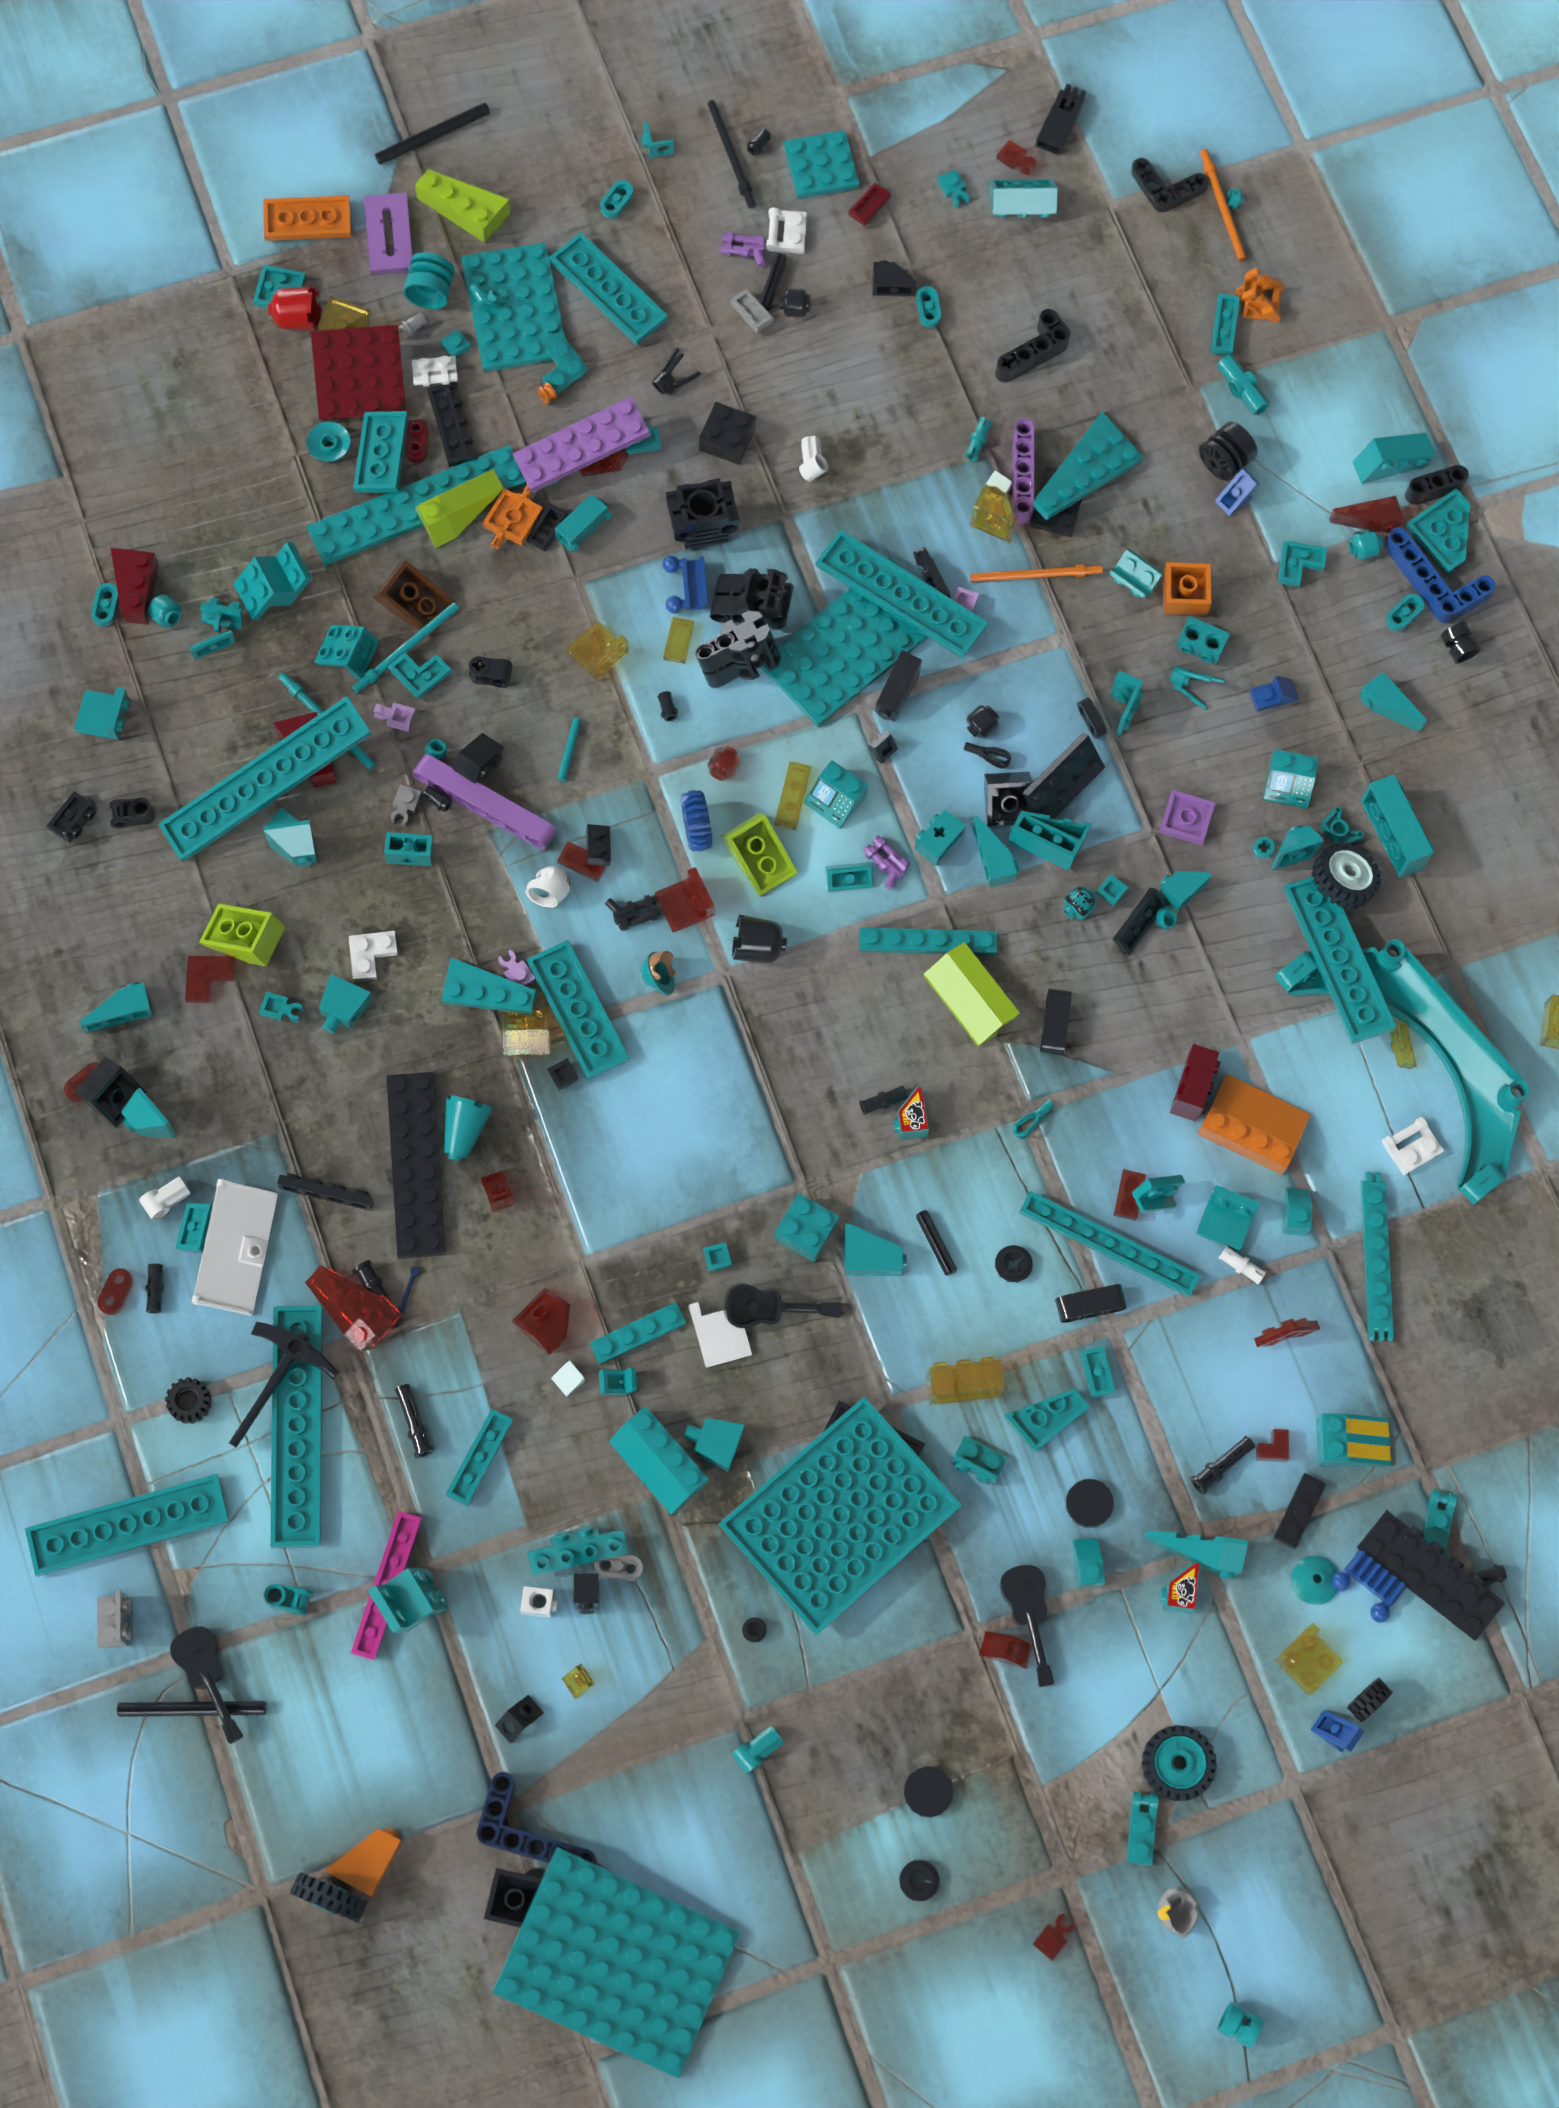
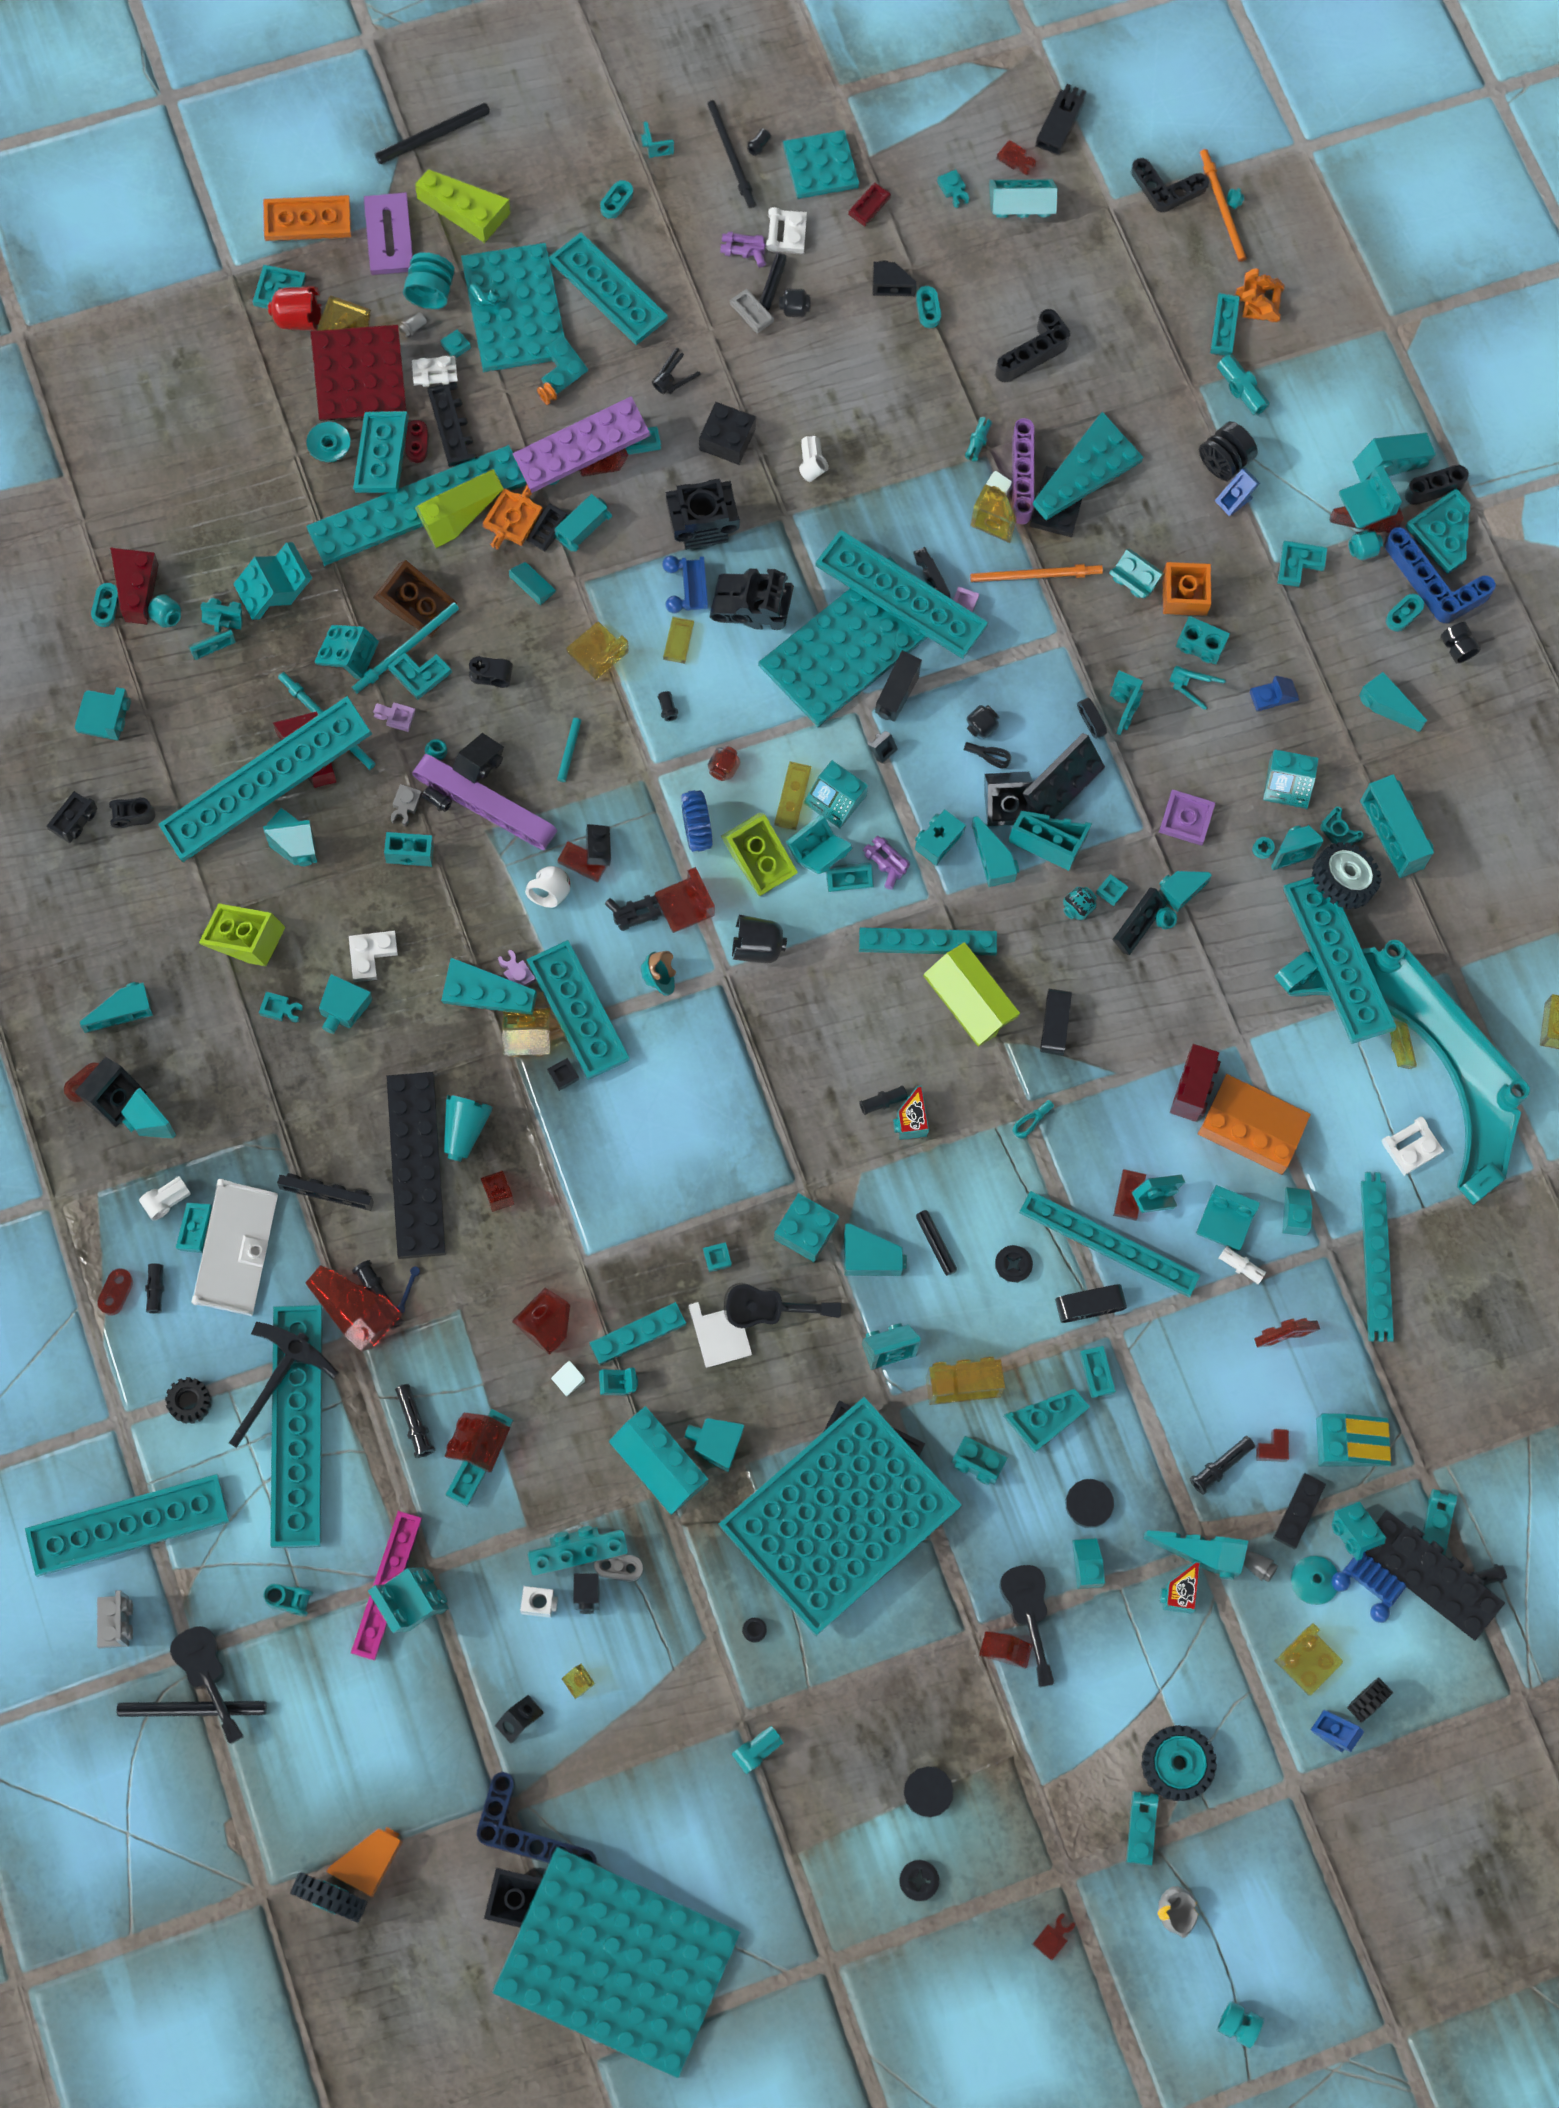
clear red plate [185,956,236,1003] -> none
black connector [695,611,781,688] -> none
none -> clear red bracket [445,1412,510,1472]
none -> teal slope [509,562,556,606]
none -> teal bracket [785,815,853,874]
none -> teal slope [862,1323,921,1370]
none -> dark grey cone [1244,1550,1278,1582]
none -> teal bracket [1332,1501,1386,1561]
none -> teal bracket [1338,465,1402,529]

